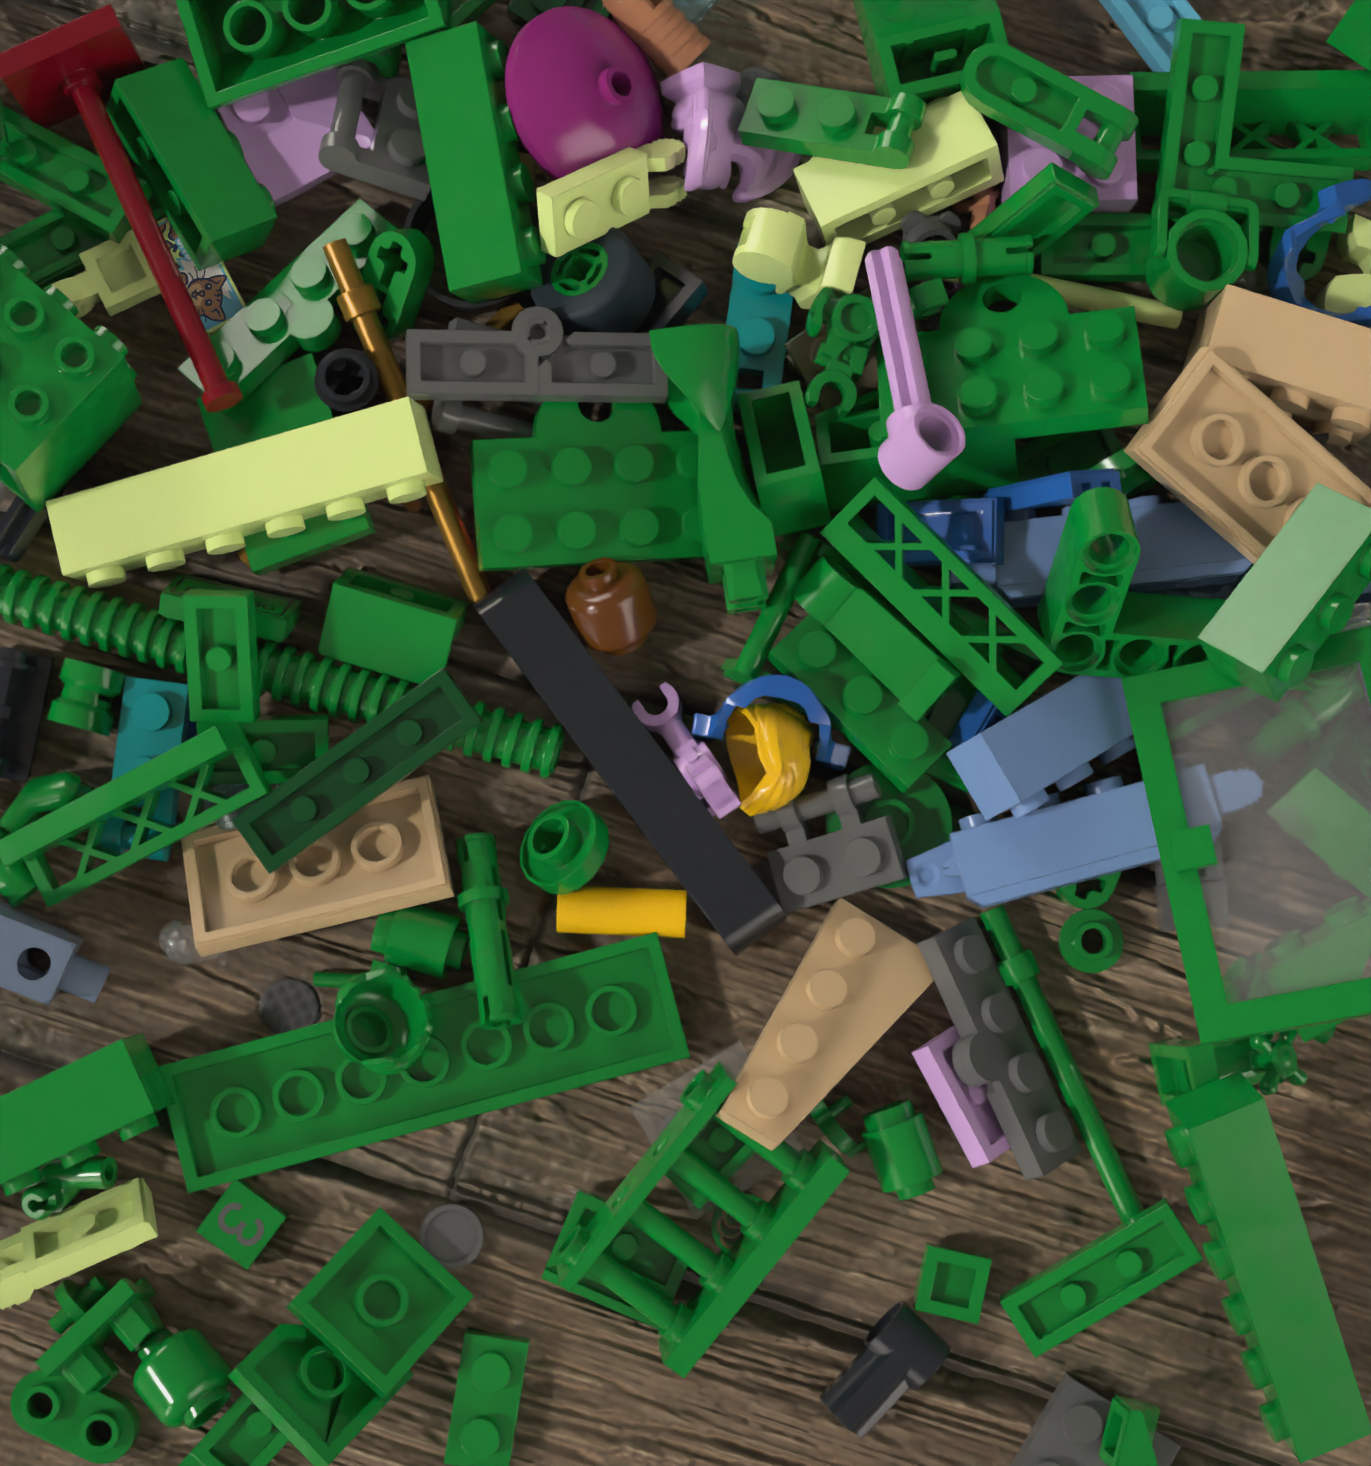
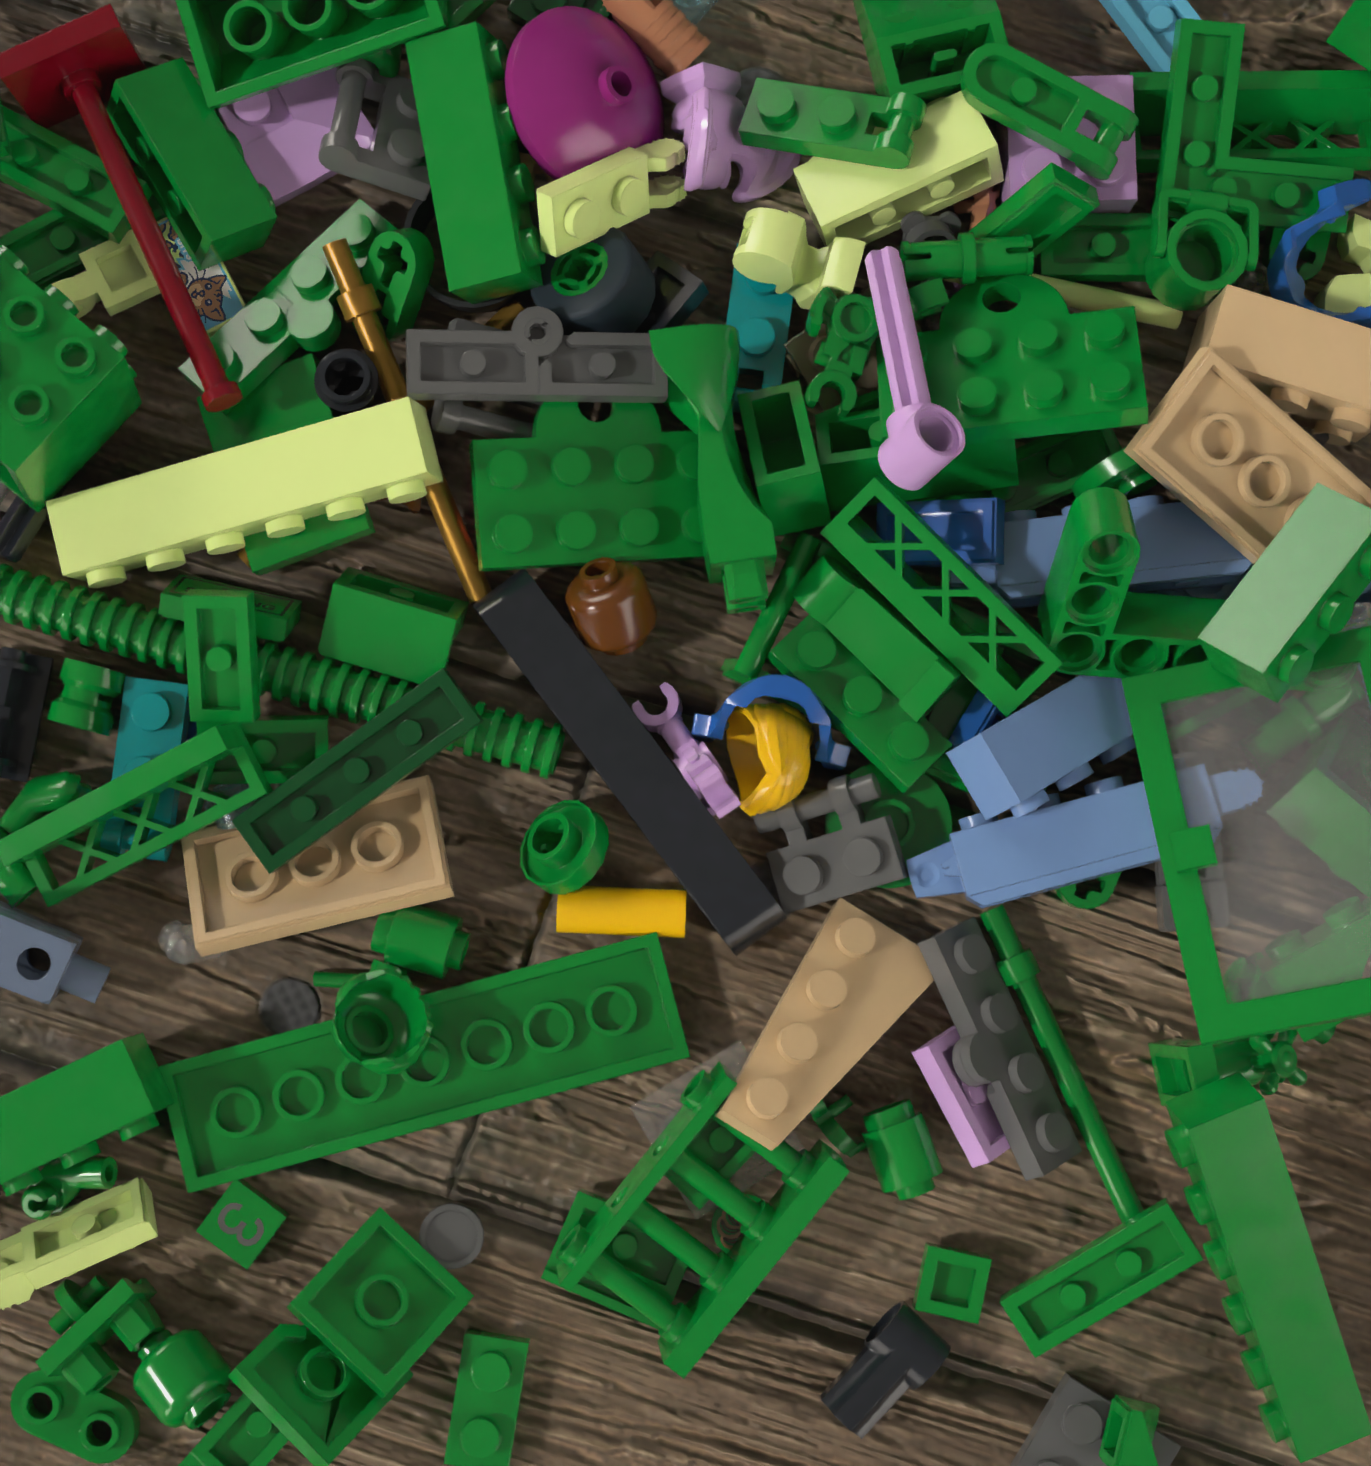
green pin [455,832,522,1030] -> none
blue tile [983,468,1122,513] -> none
green plate [1058,909,1124,973] -> none

